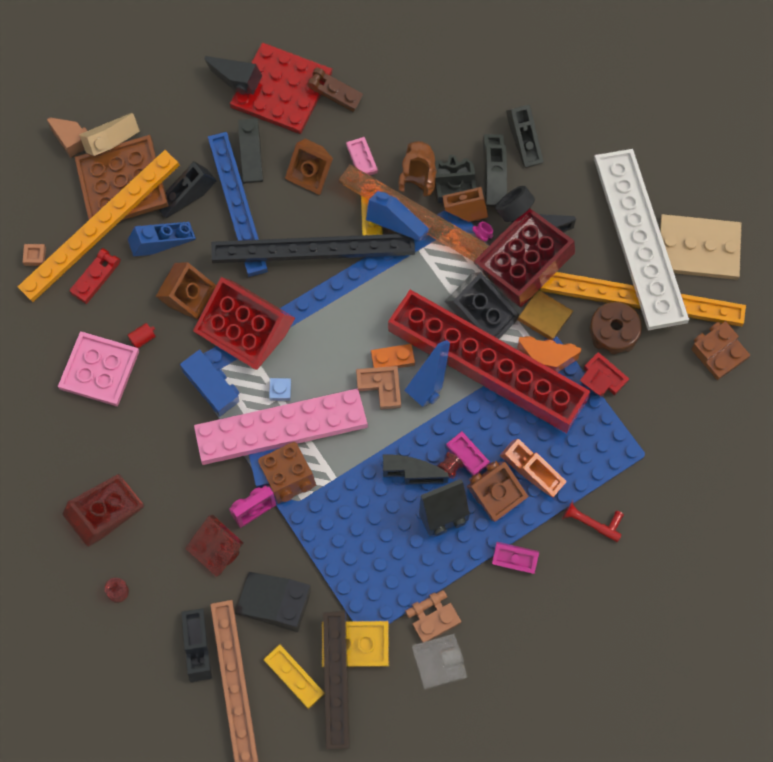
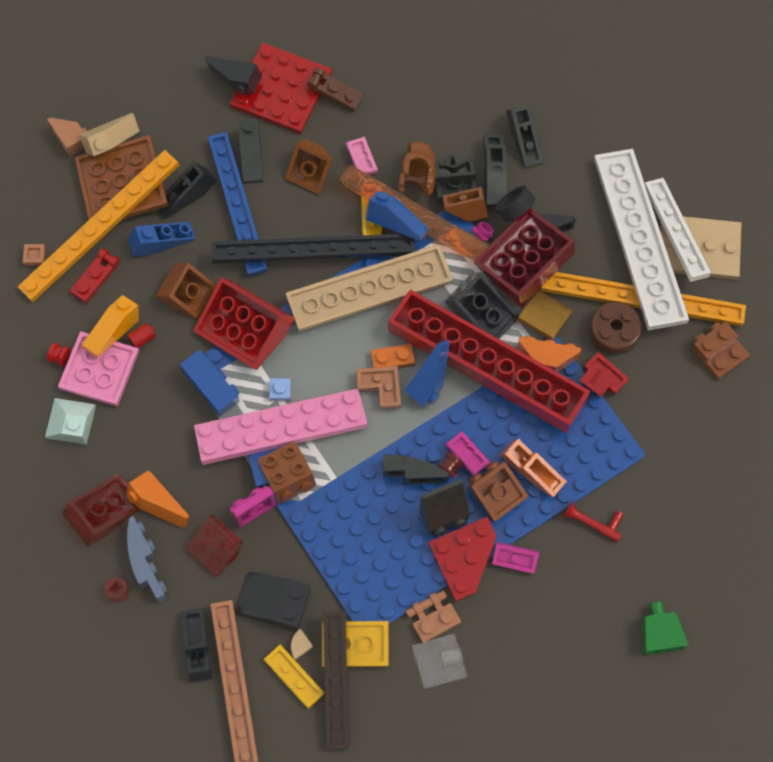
none -> light aqua slope [45,398,96,445]
none -> red wheel [47,342,71,367]
none -> light orange slope [82,295,139,357]
none -> orange slope [126,470,190,528]
none -> sand blue slope [127,516,168,604]
none -> tan plate [286,244,453,332]
none -> tan tile [291,629,313,661]
none -> red plate [428,517,497,602]
none -> green torso [642,601,688,656]
none -> white plate [645,178,711,282]

